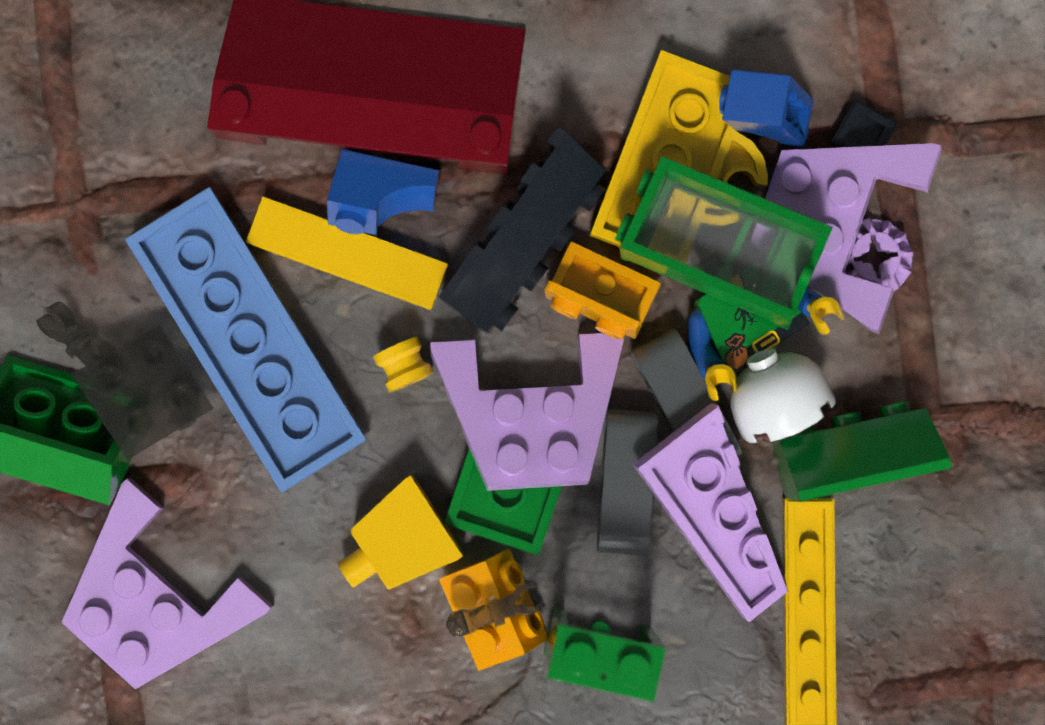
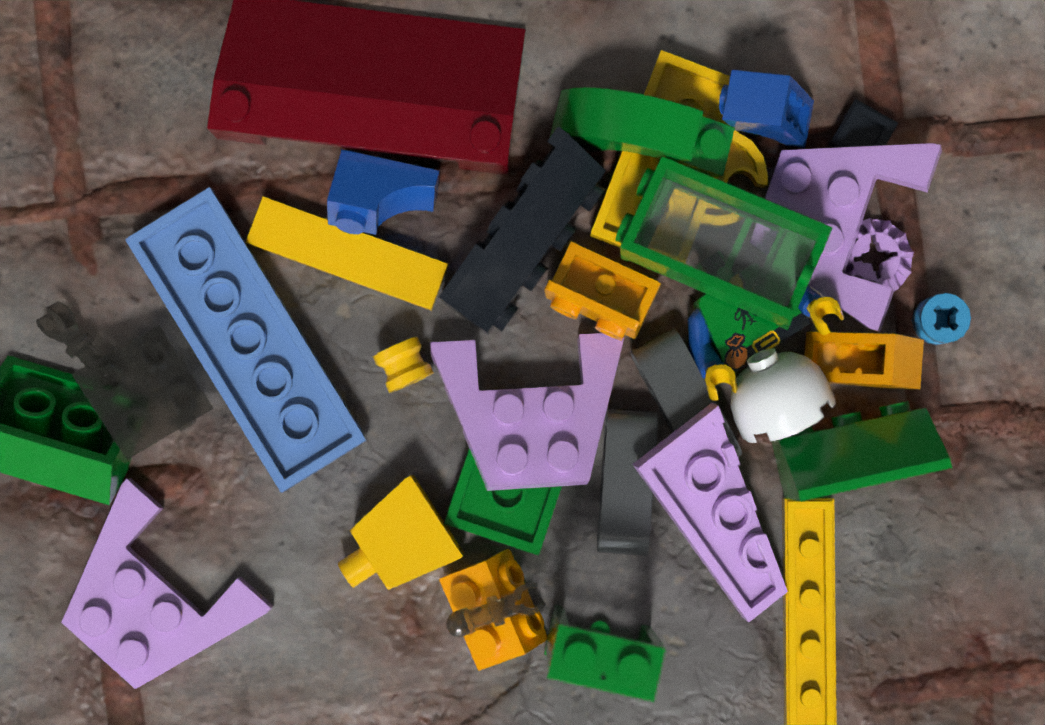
none -> green arch [549,87,735,177]
none -> light orange arch [804,332,924,390]
none -> dark azure wheel [912,293,971,345]

